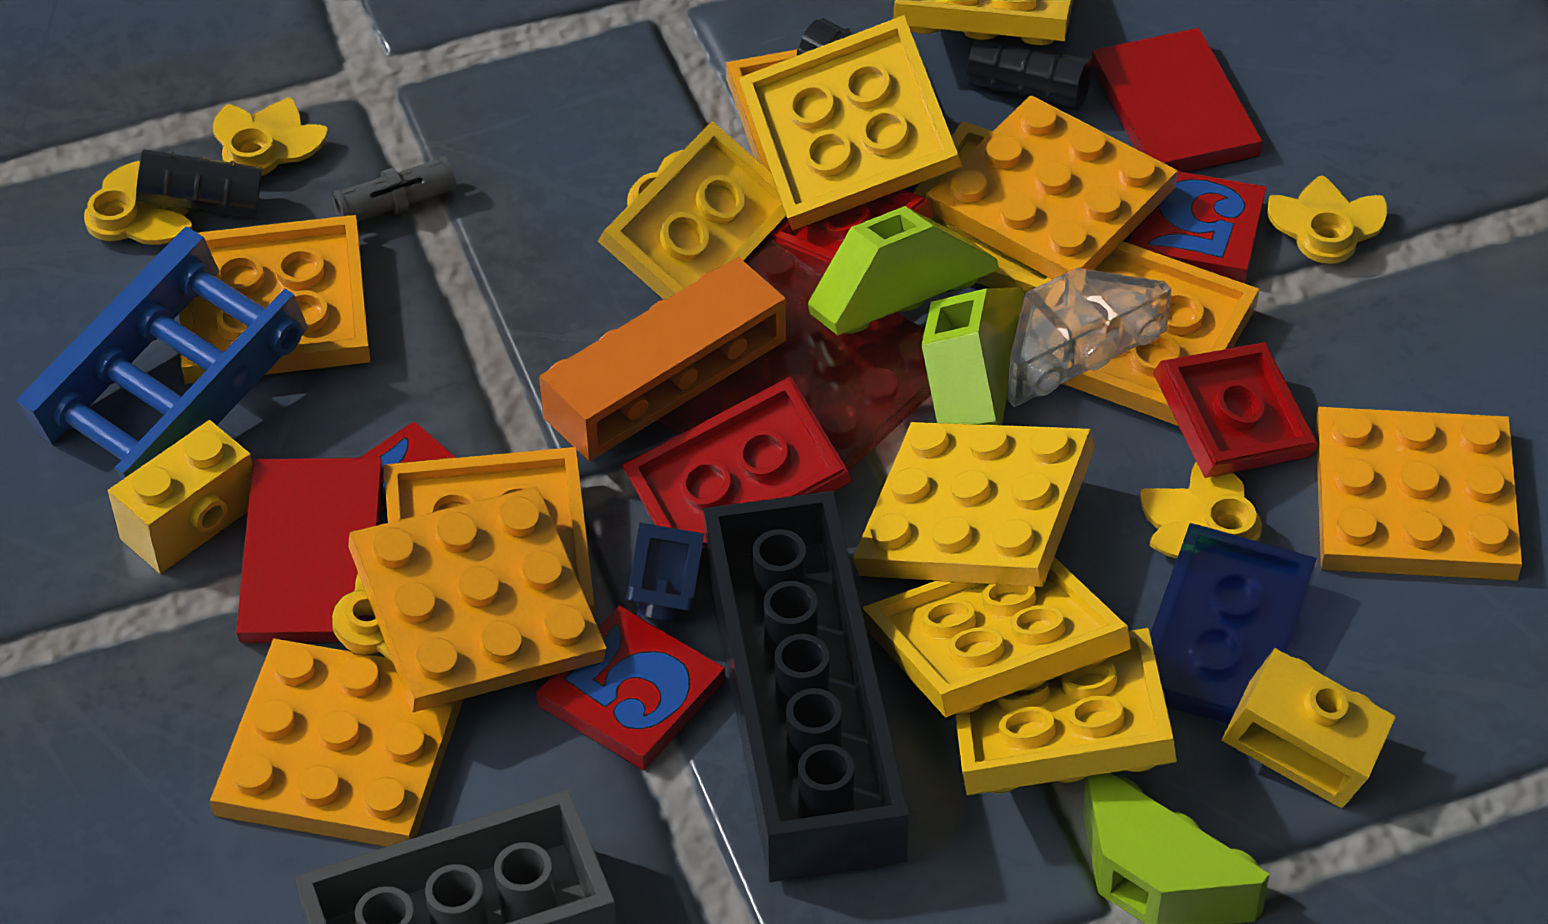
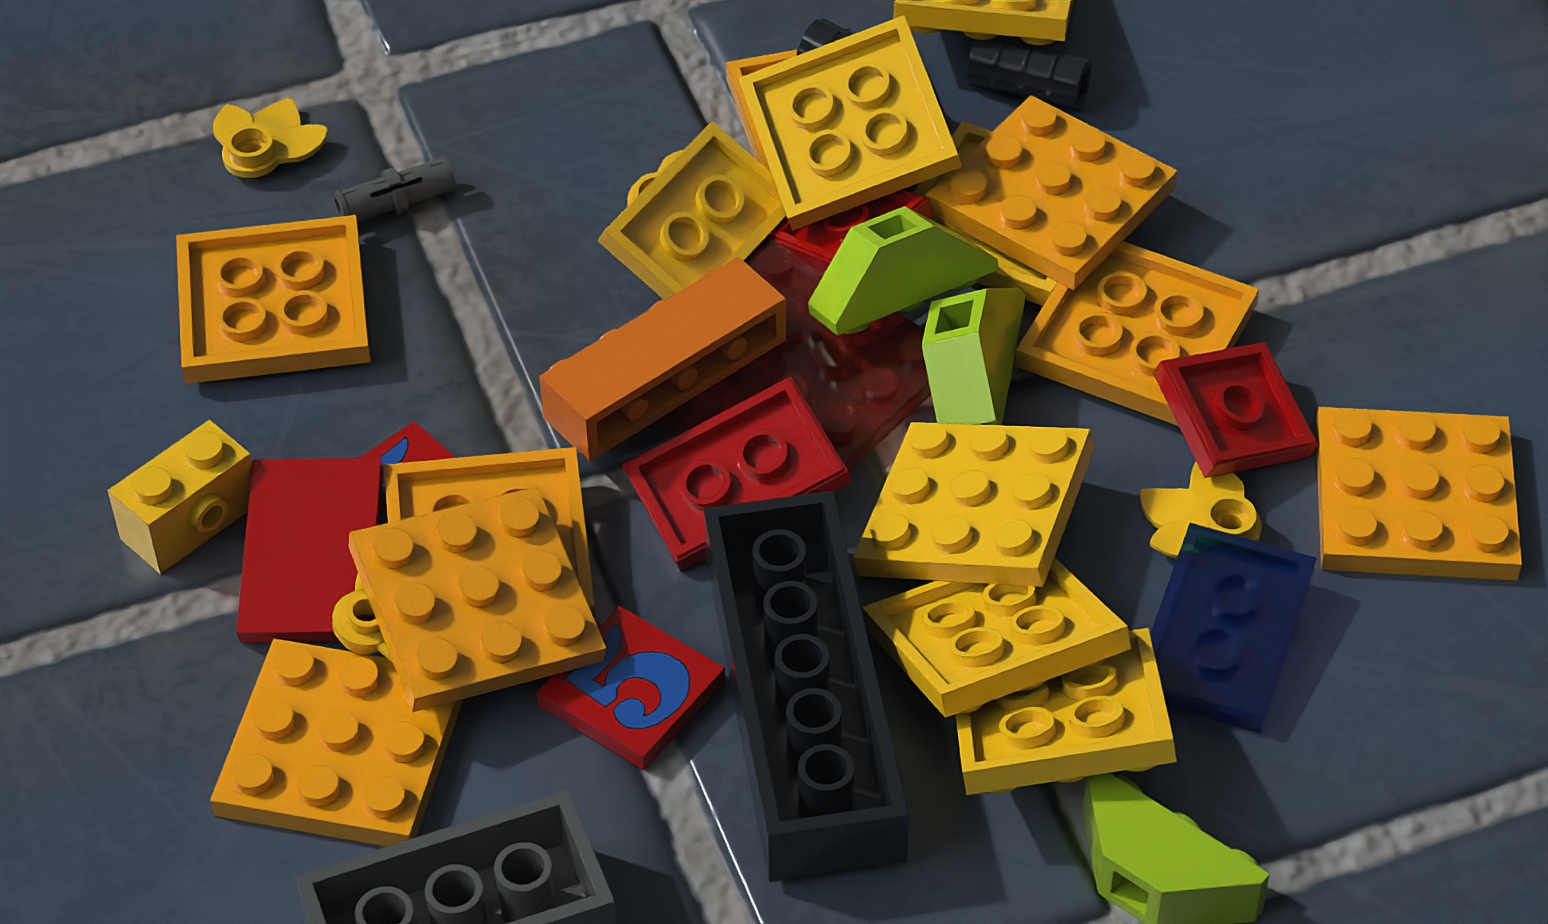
blue fence [16,226,308,480] -> none
yellow plate [84,161,193,245] -> none
black axle [136,149,262,219] -> none
dark blue bracket [626,522,705,622] -> none
clear slope [1007,268,1172,407] -> none
red tile [1091,28,1262,172] -> none
tile [1129,171,1266,284] -> none
yellow brick [1221,648,1396,809] -> none
yellow plate [1267,175,1387,264] -> none

